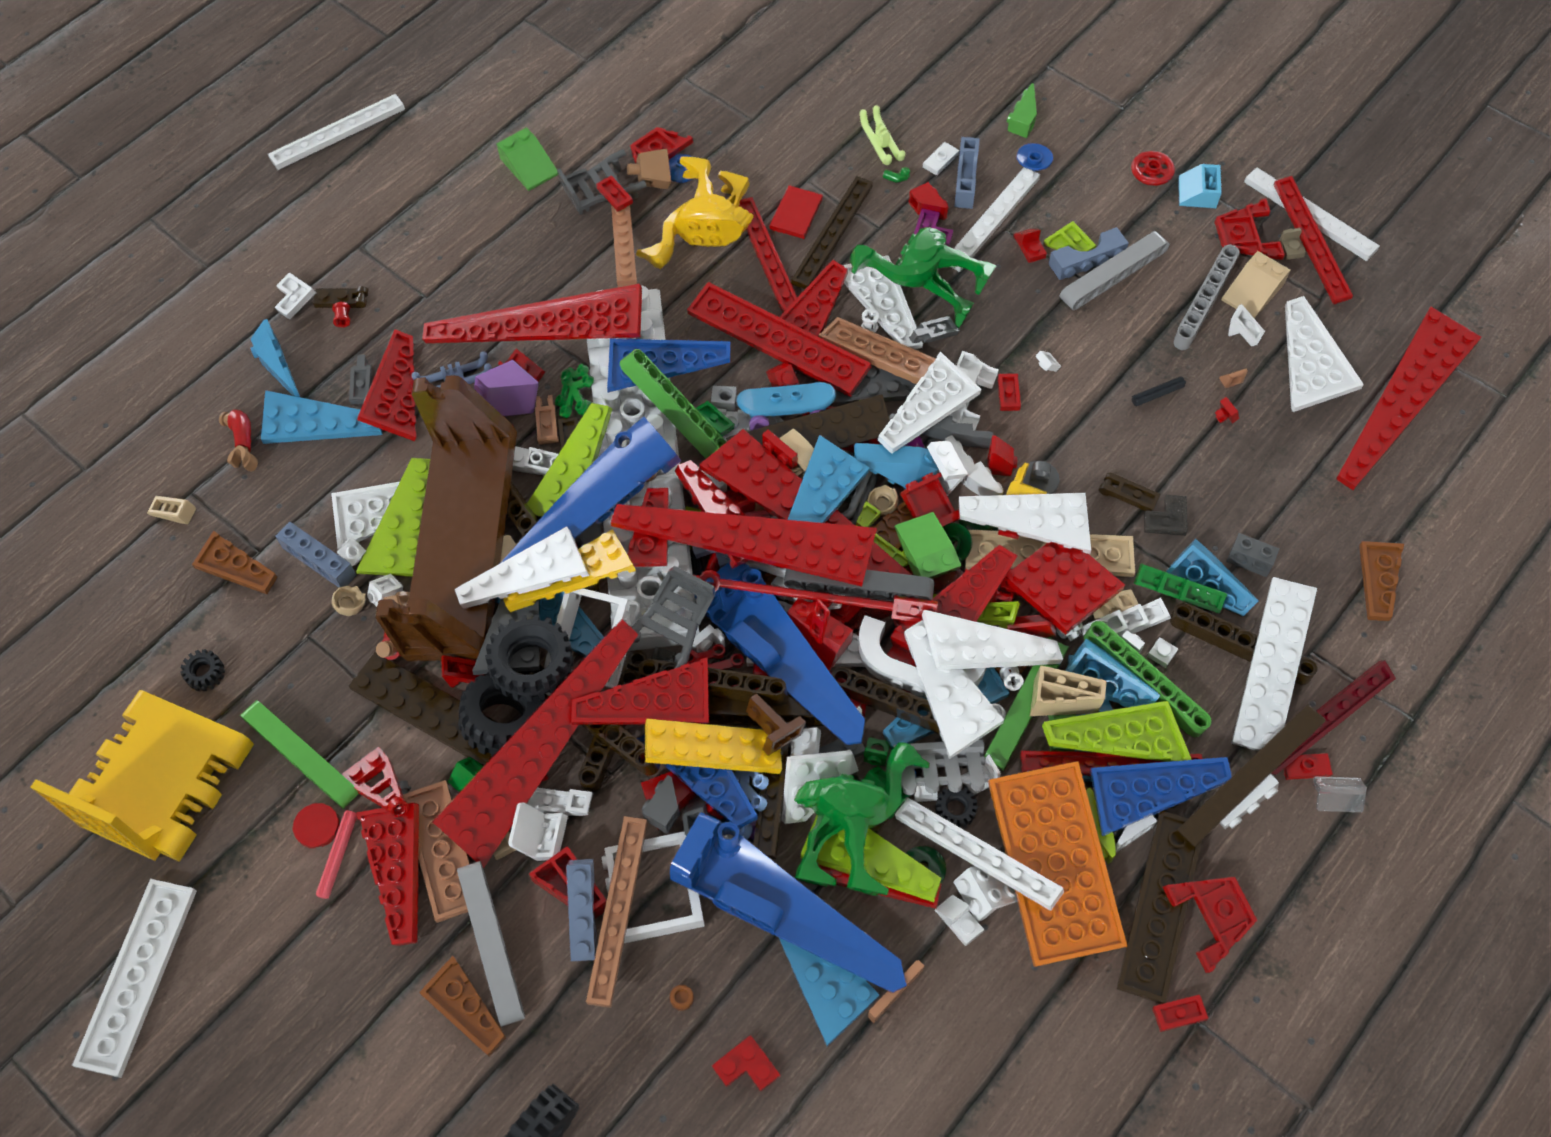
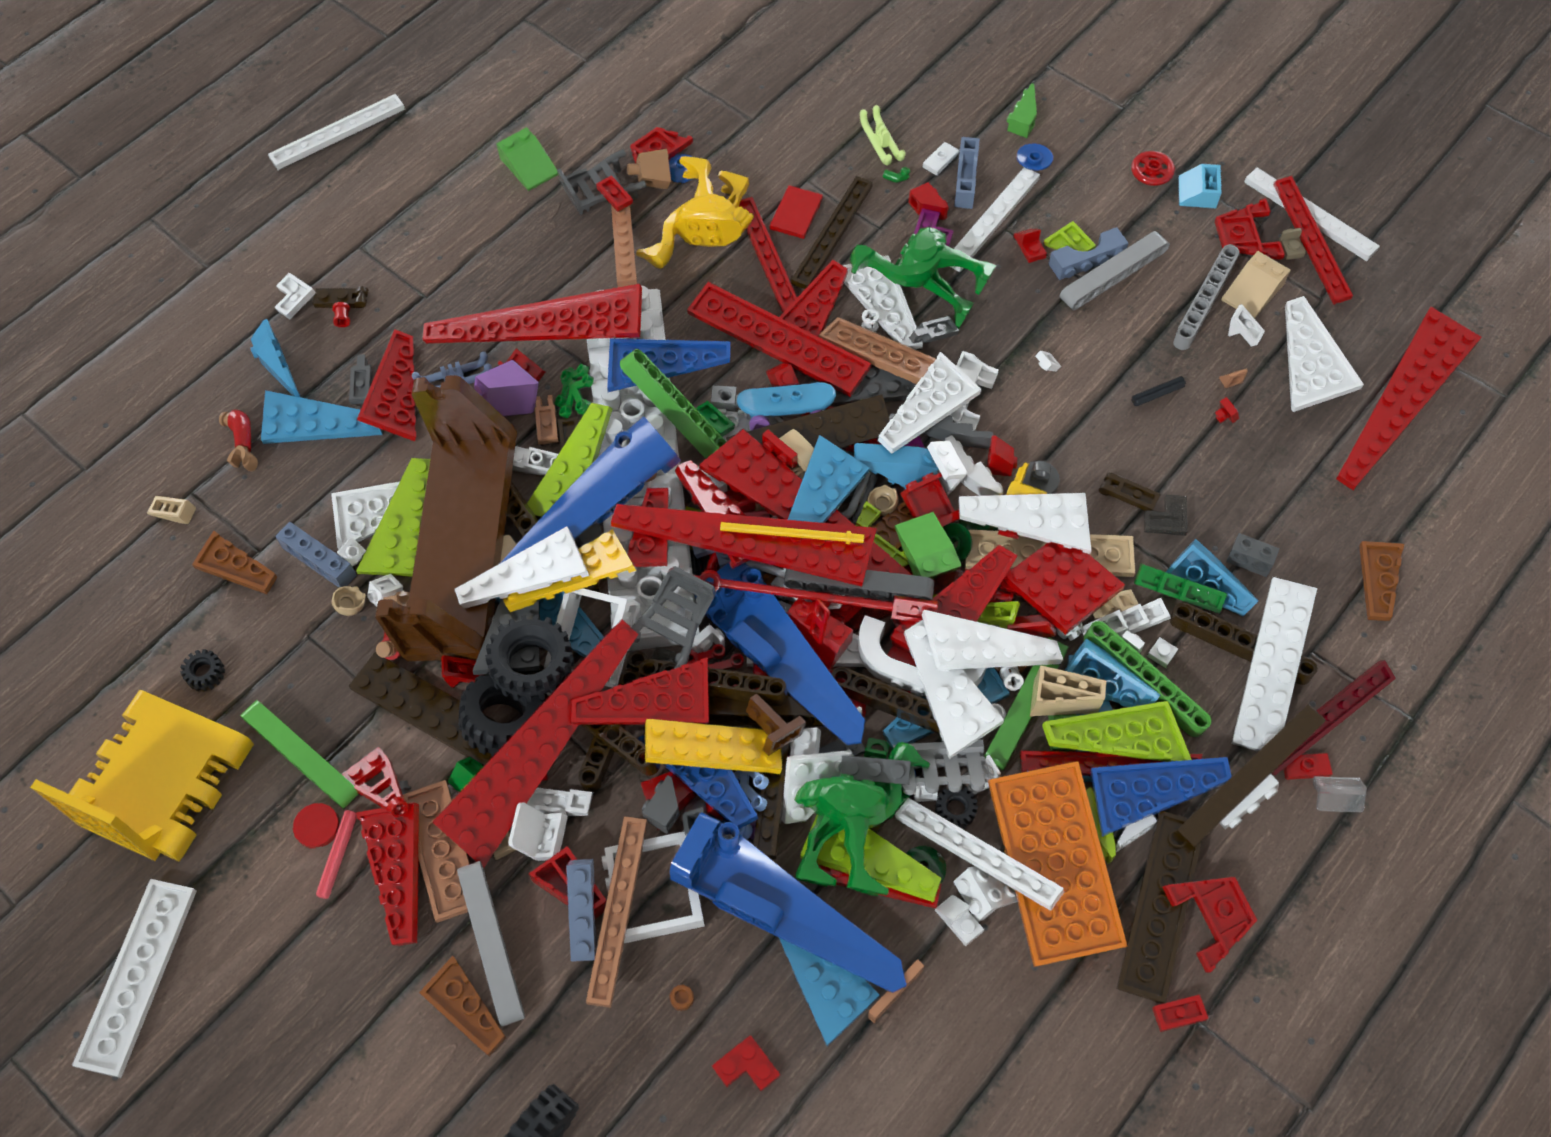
red plate [997,374,1021,411] -> none
none -> yellow bar [720,522,864,544]
none -> dark grey plate [840,756,911,785]

